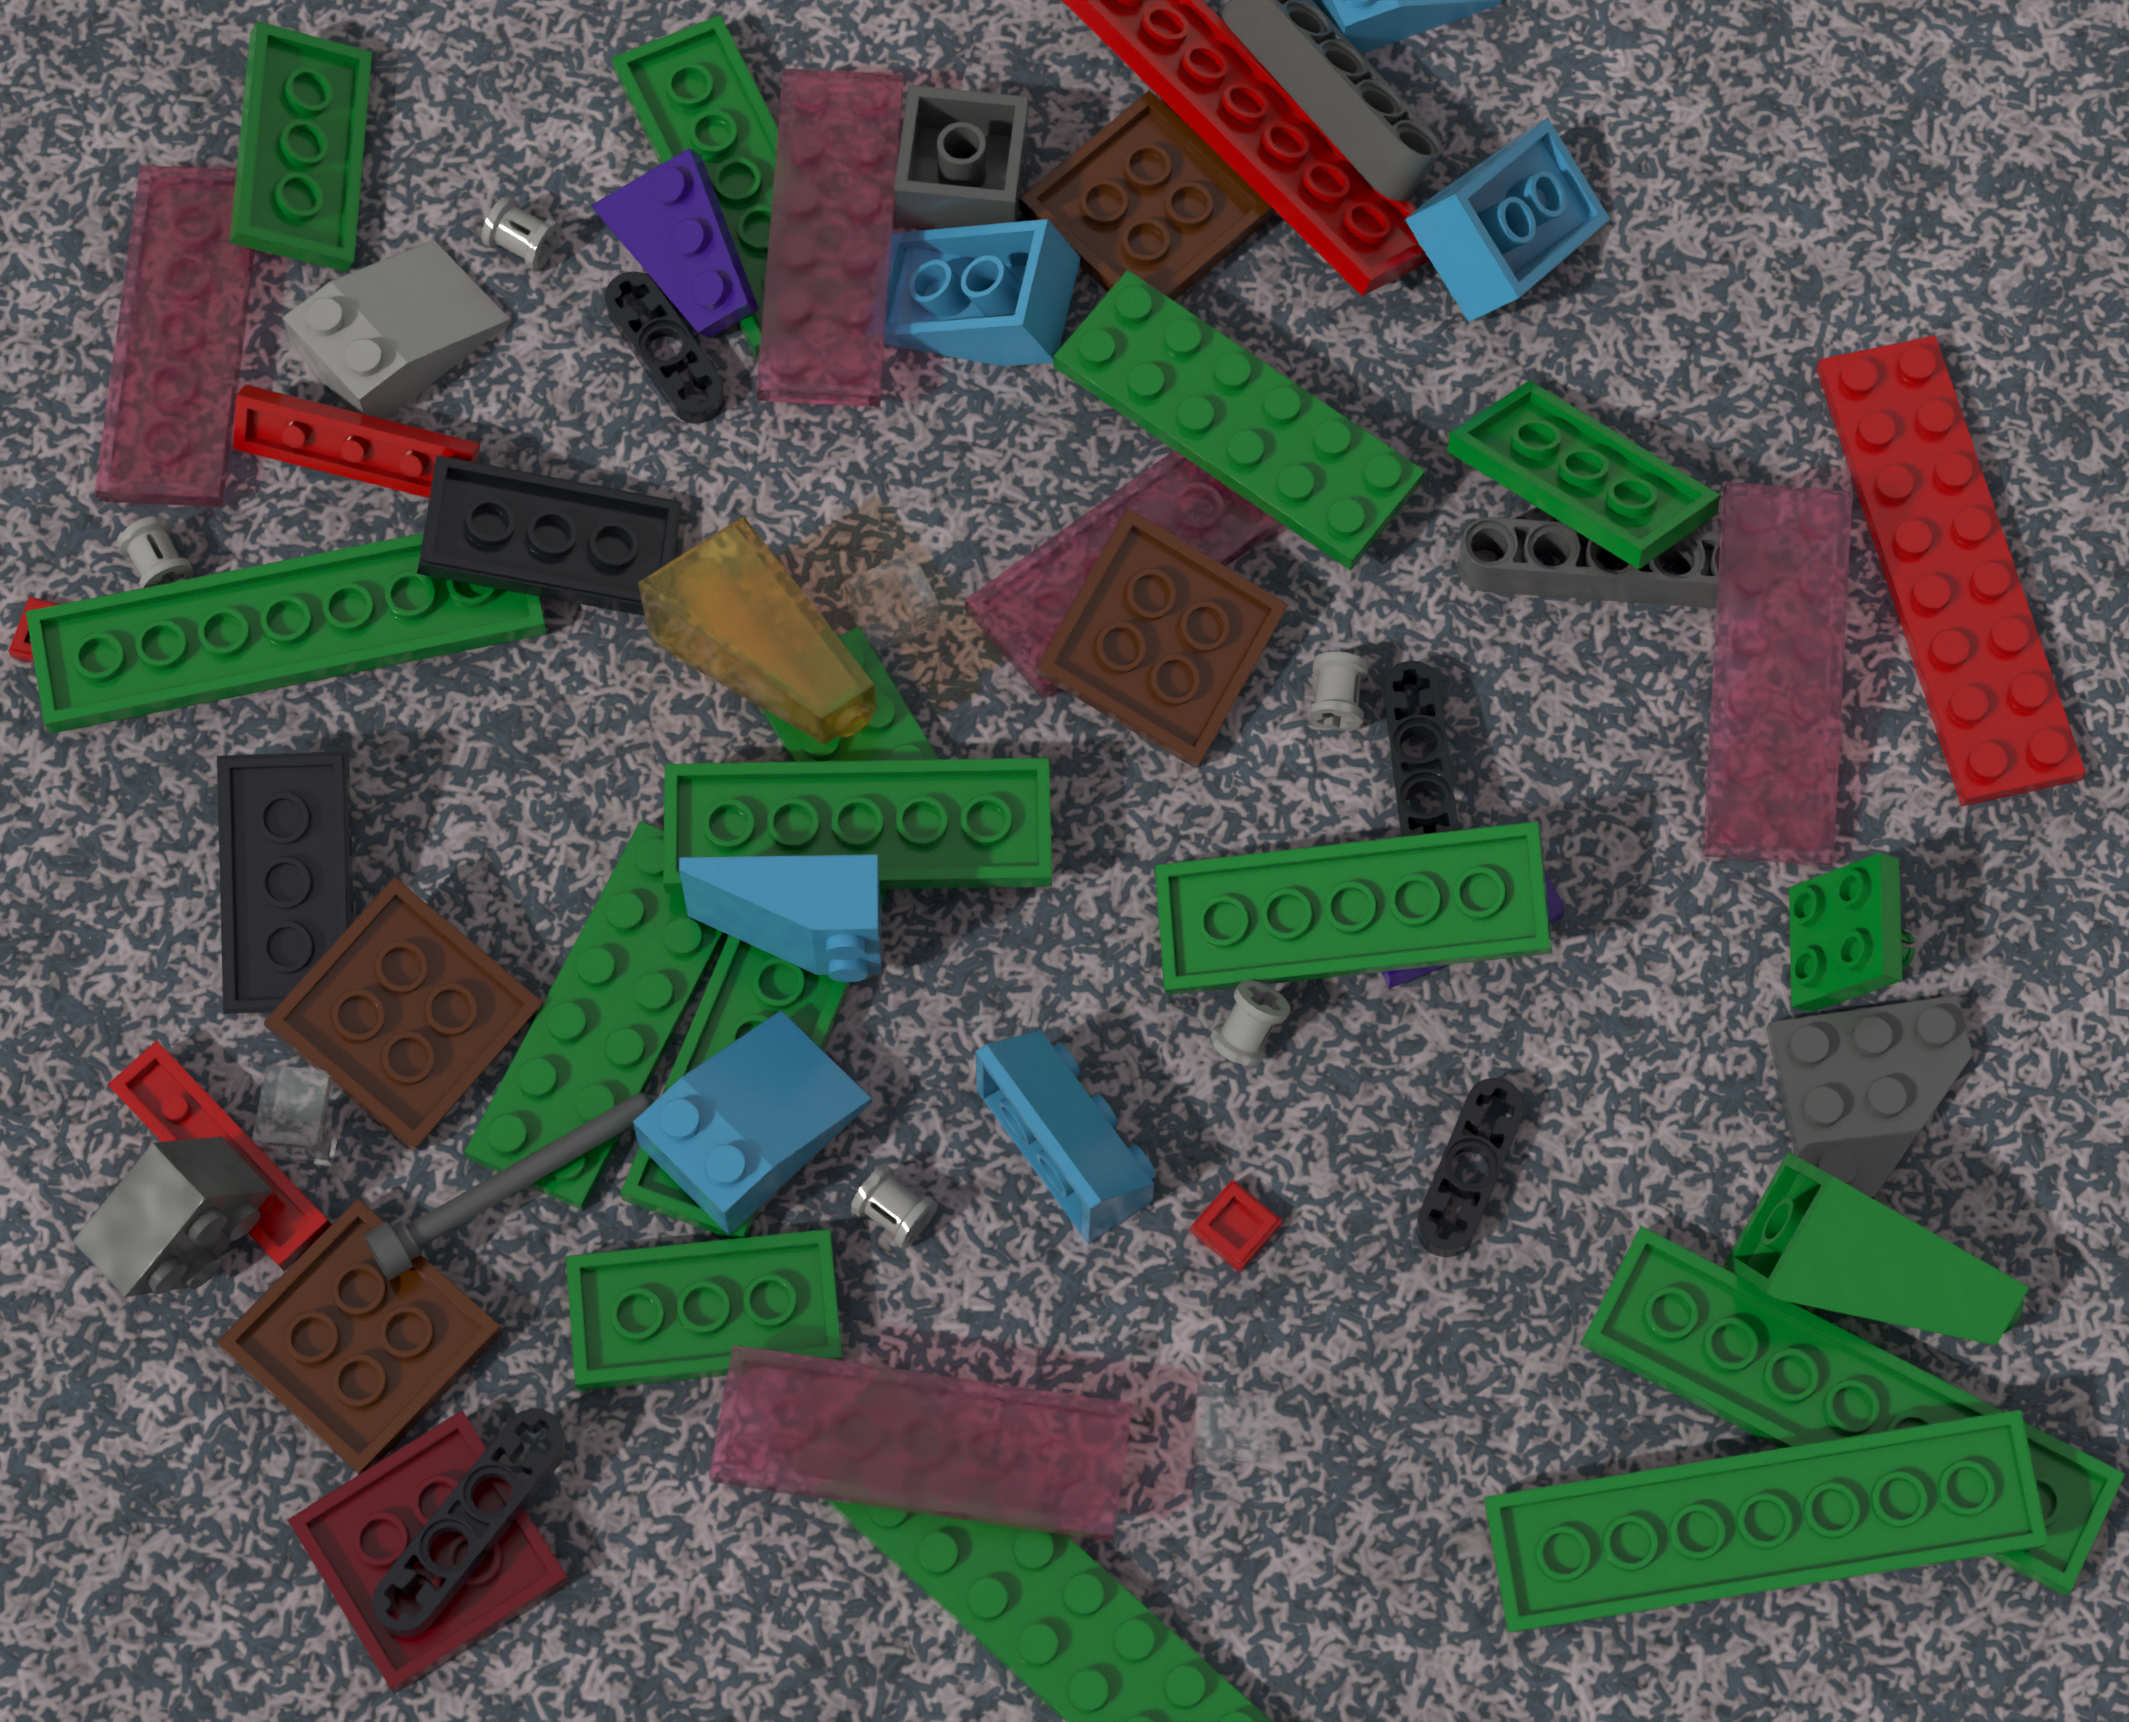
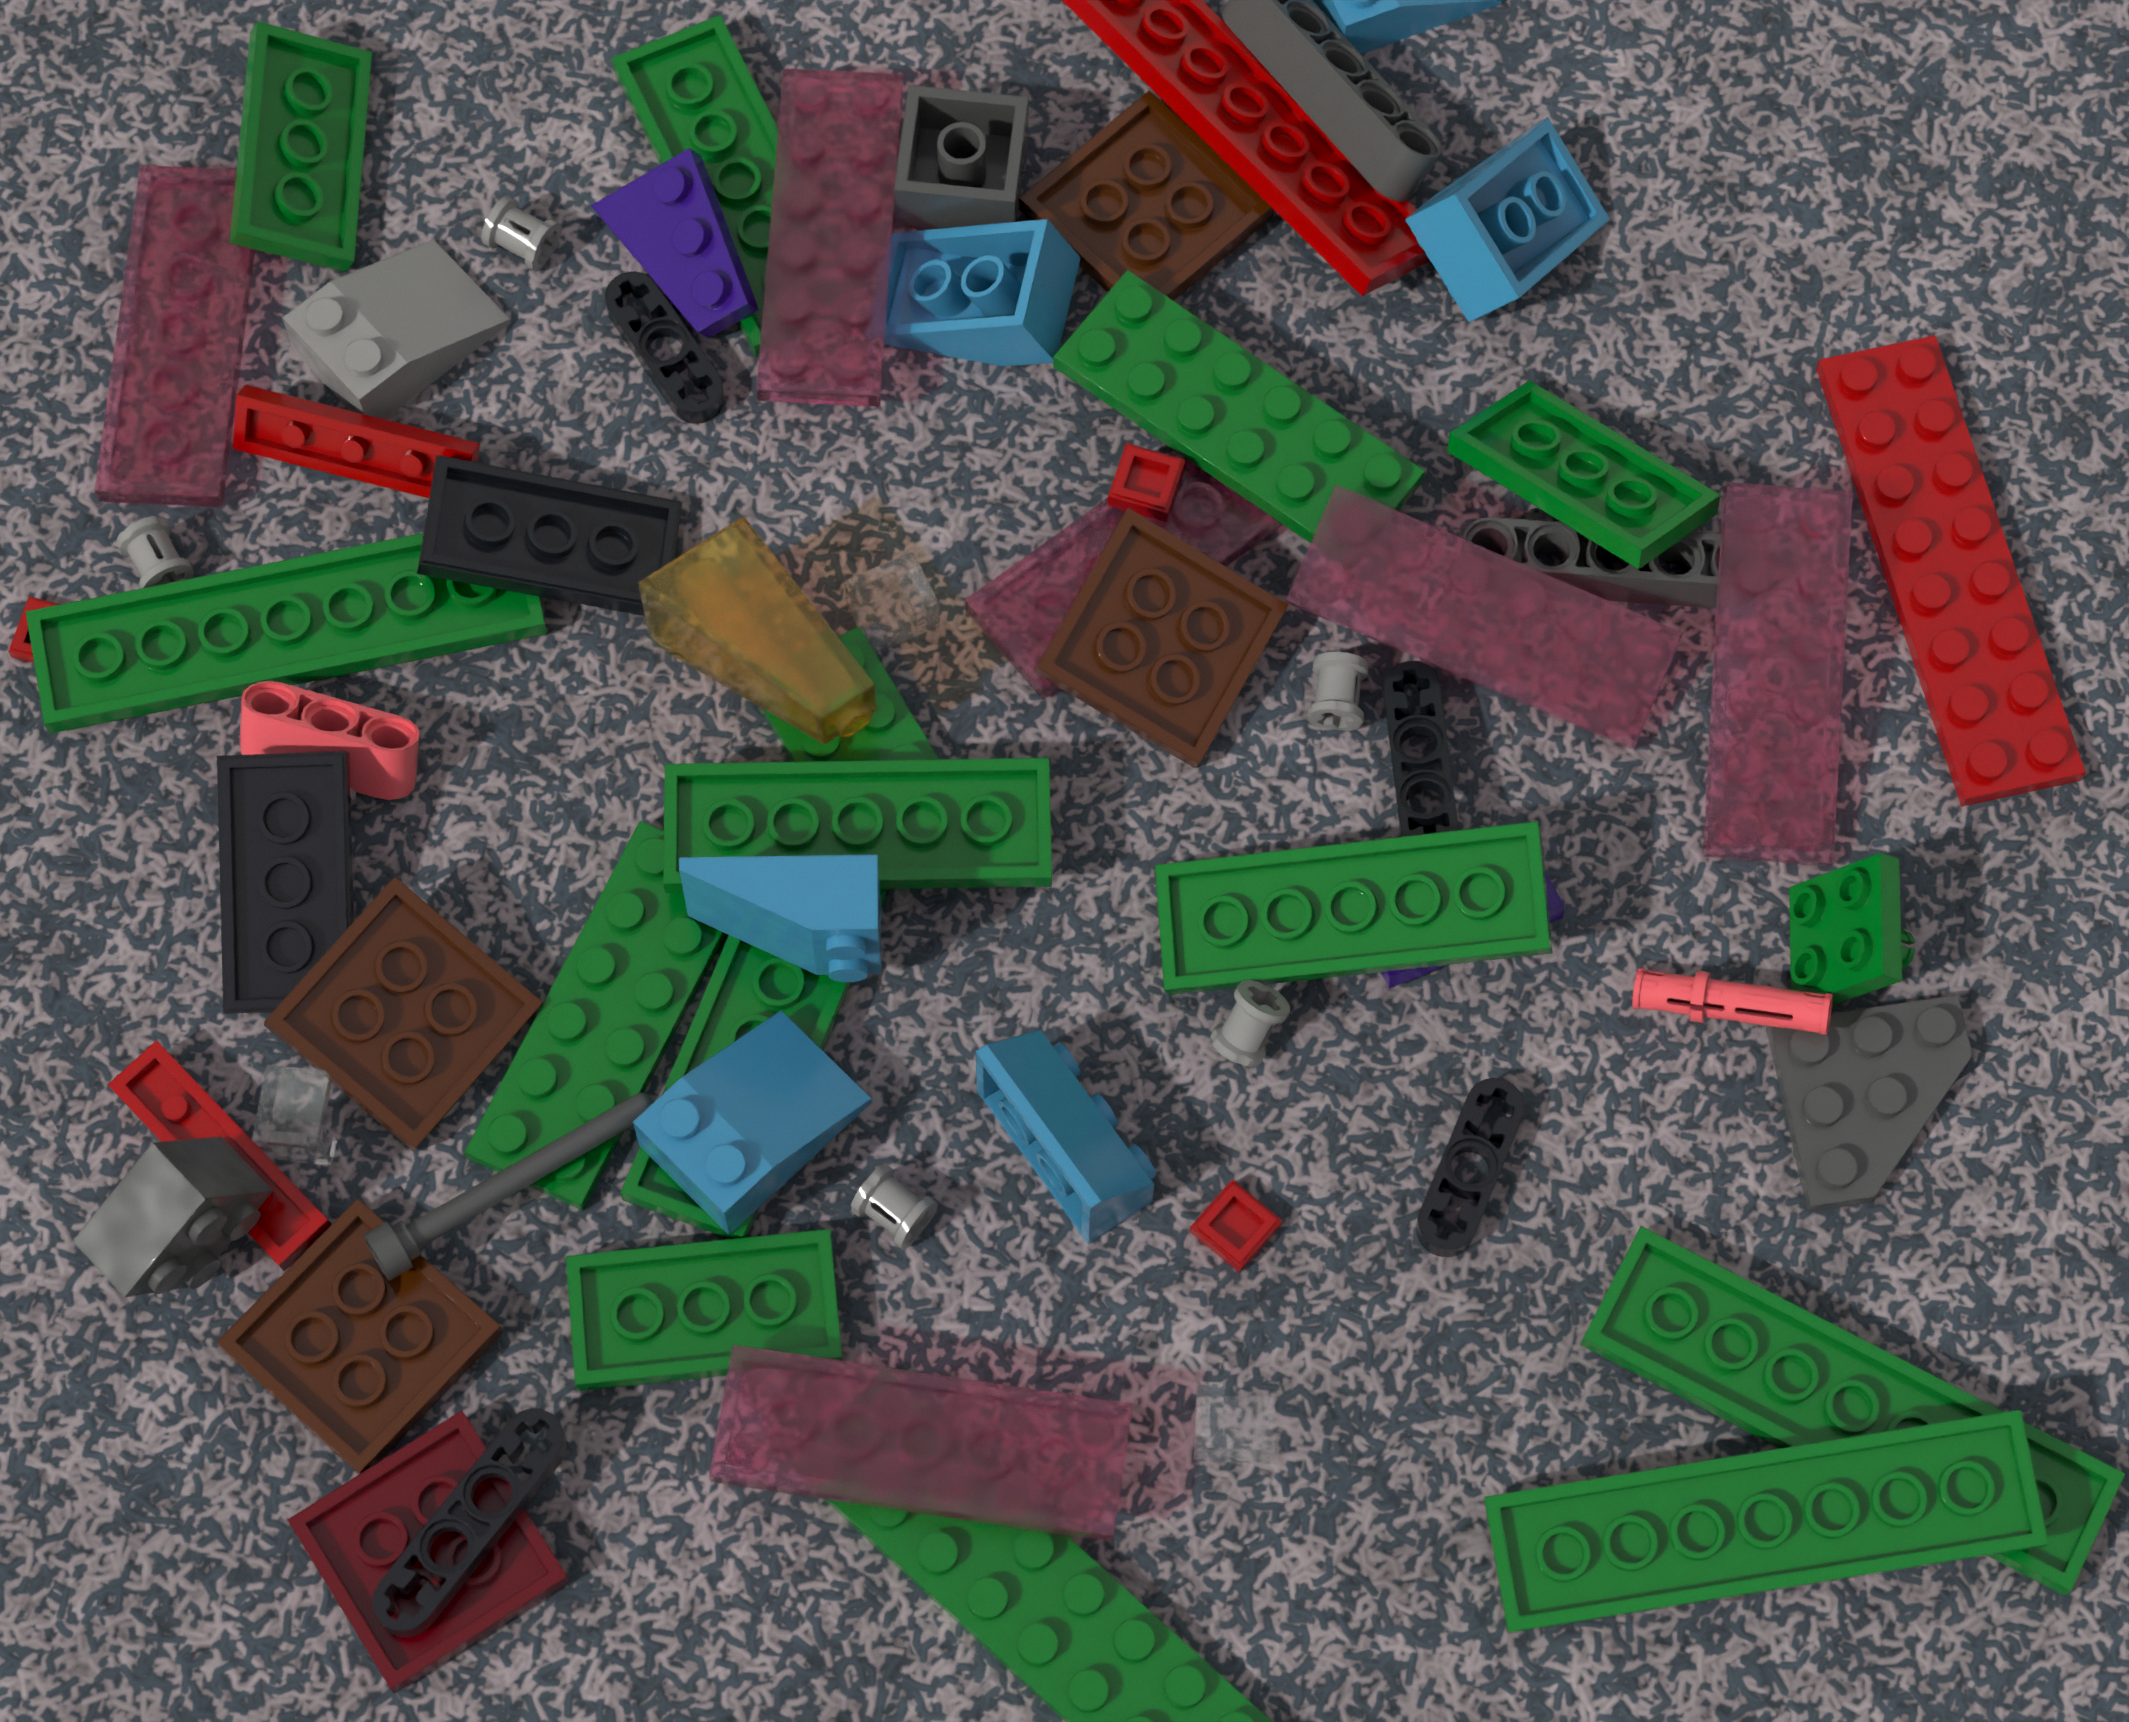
green slope [1723,1152,2030,1346] -> none
none -> coral beam [239,681,420,800]
none -> red tile [1107,443,1185,522]
none -> clear pink plate [1285,485,1683,749]
none -> coral pin [1632,968,1833,1035]

